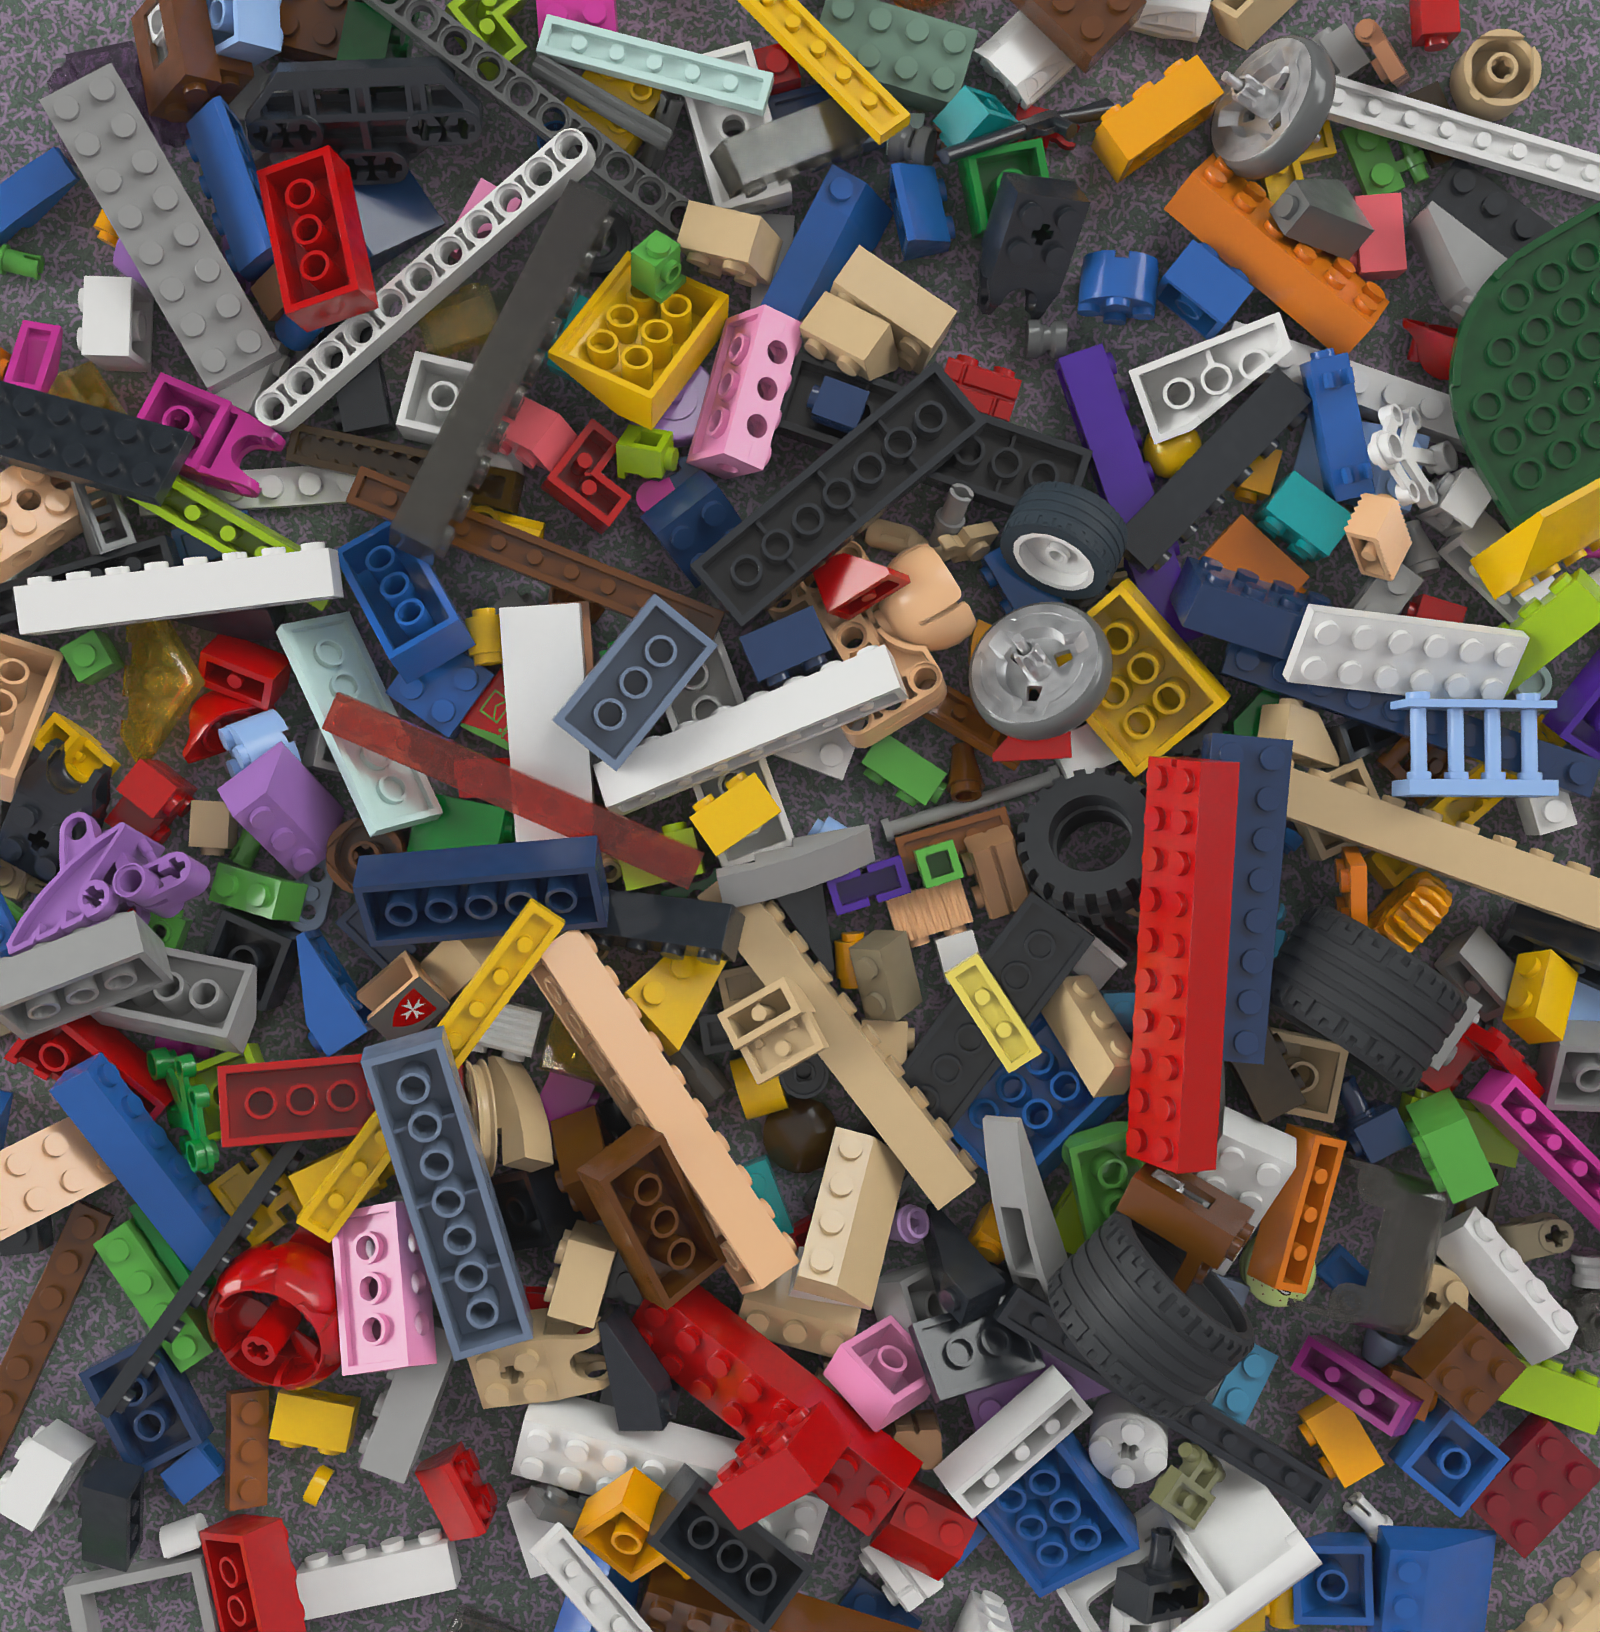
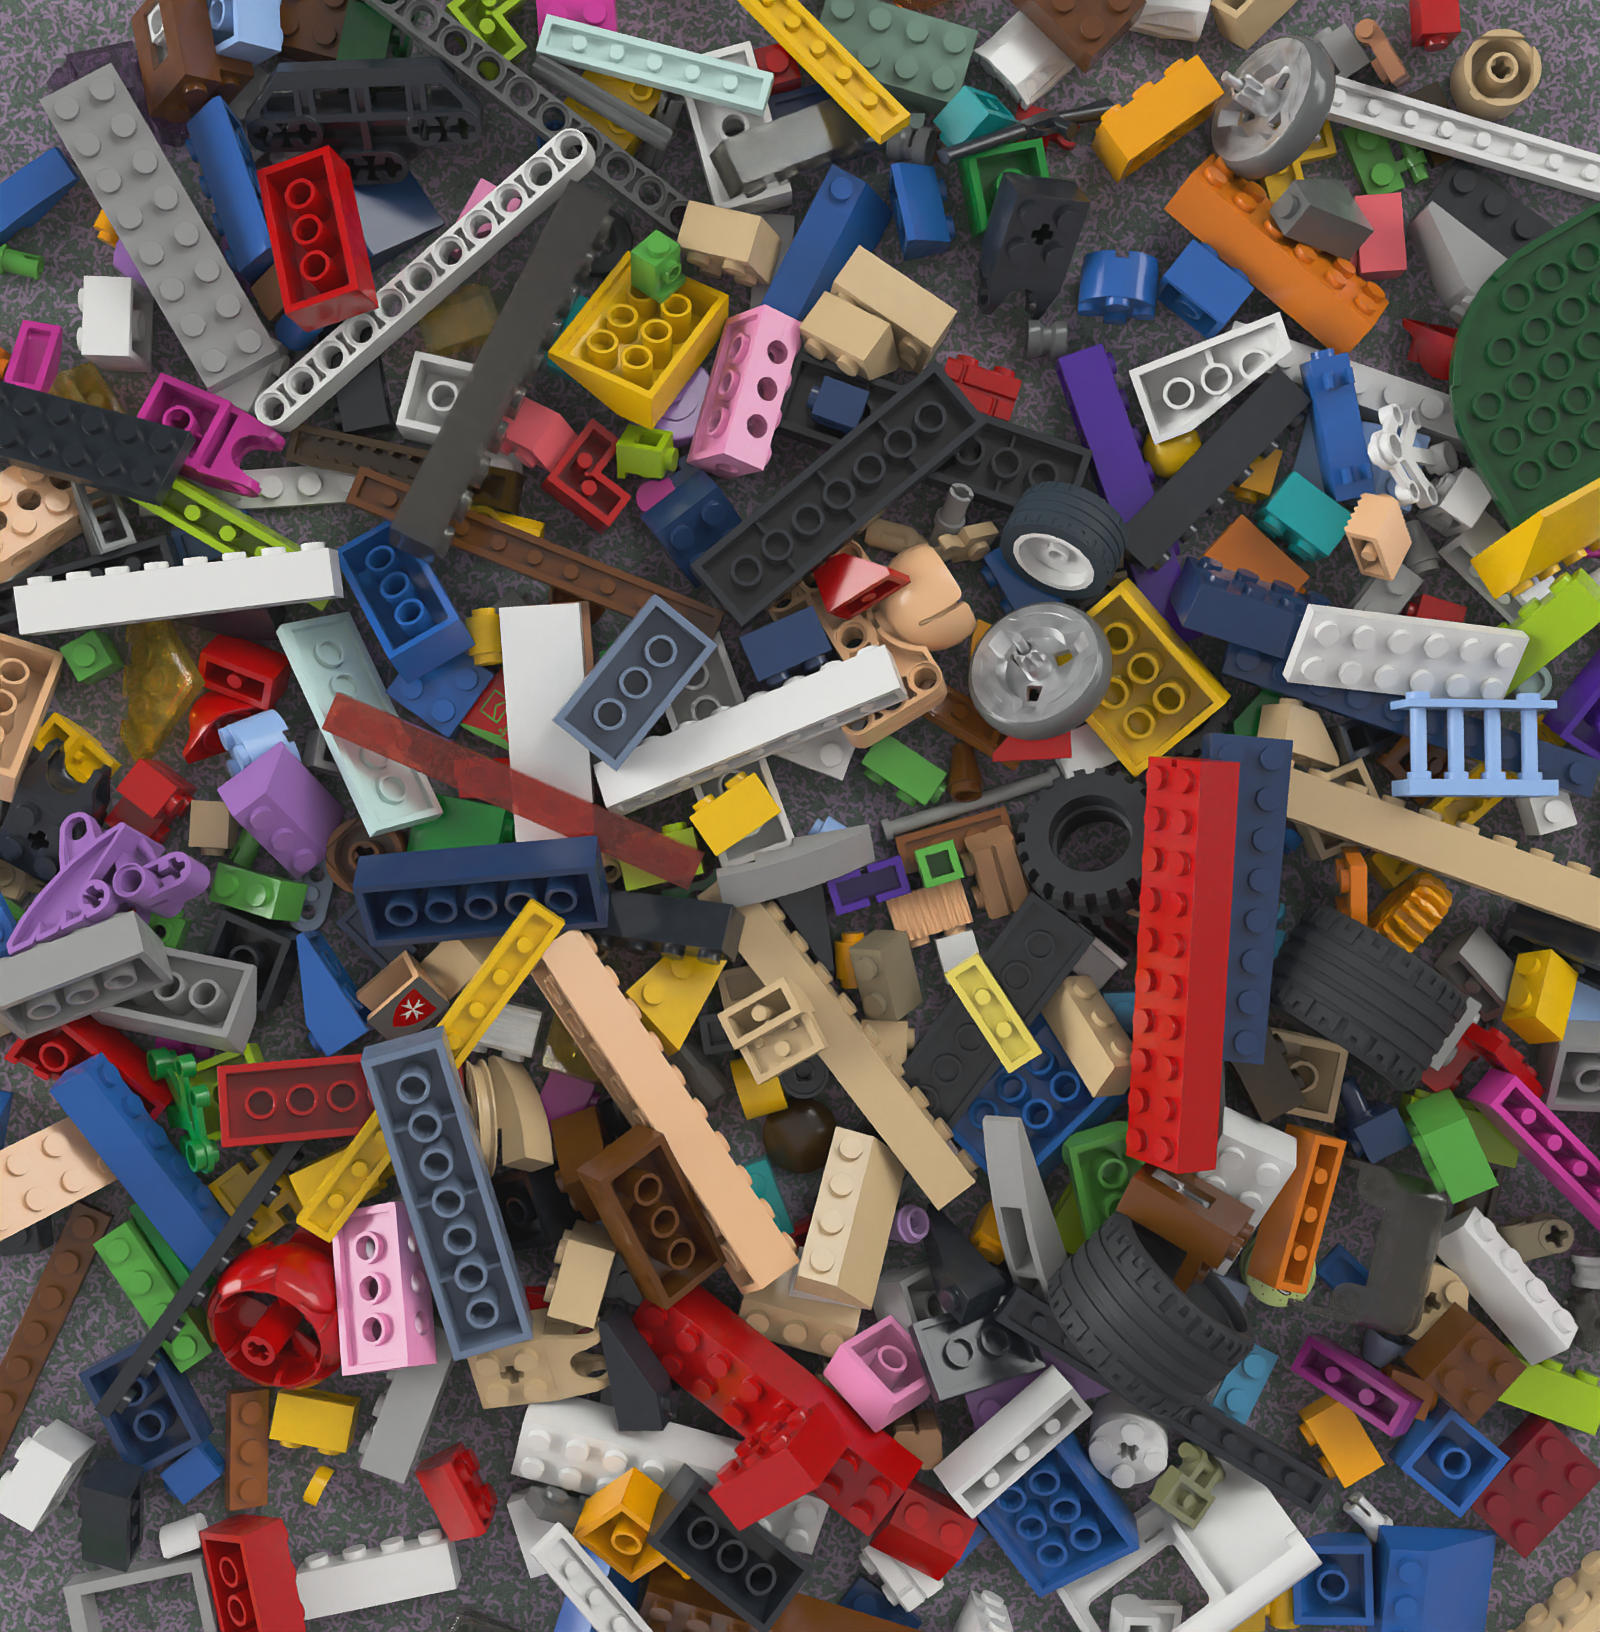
black brick [1113,1527,1205,1625] -> none

